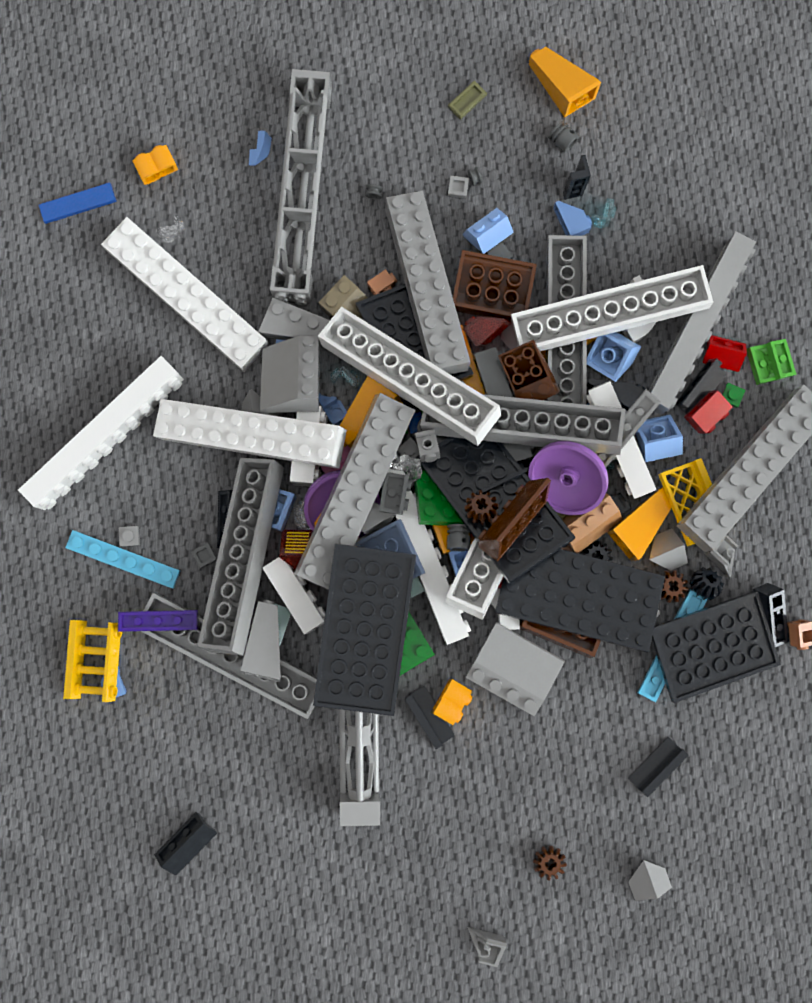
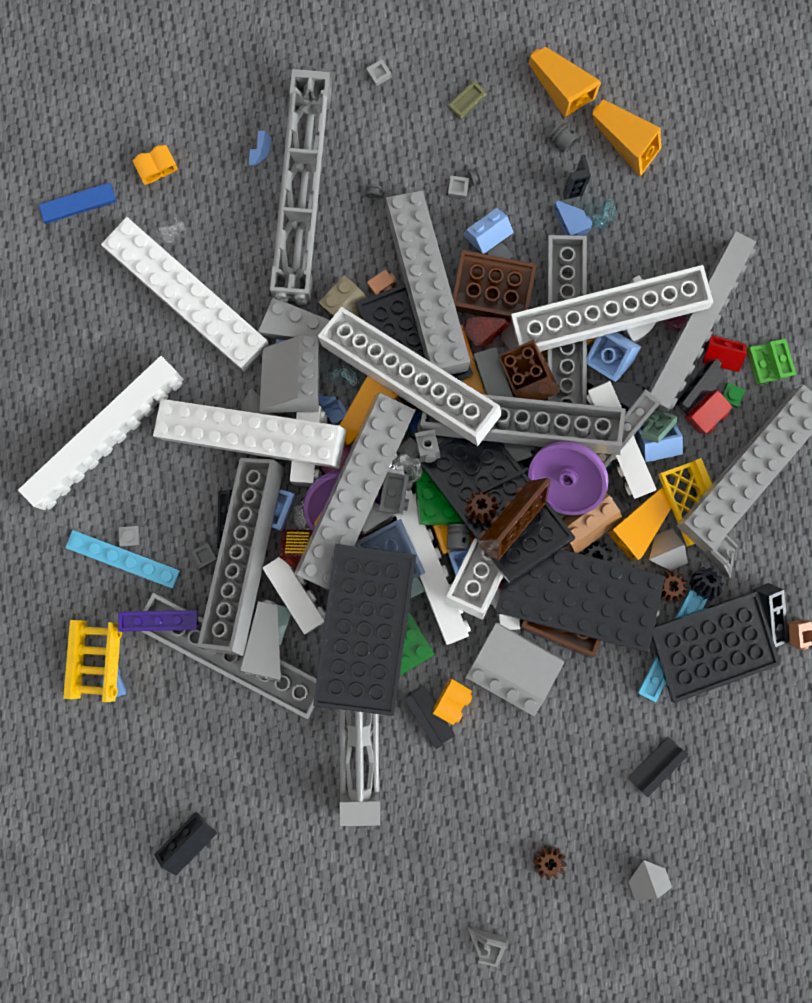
none -> light grey plate [366,59,392,86]
none -> light orange slope [592,99,661,177]
none -> sand green plate [641,410,677,443]
none -> clear pink wheel [664,315,686,331]

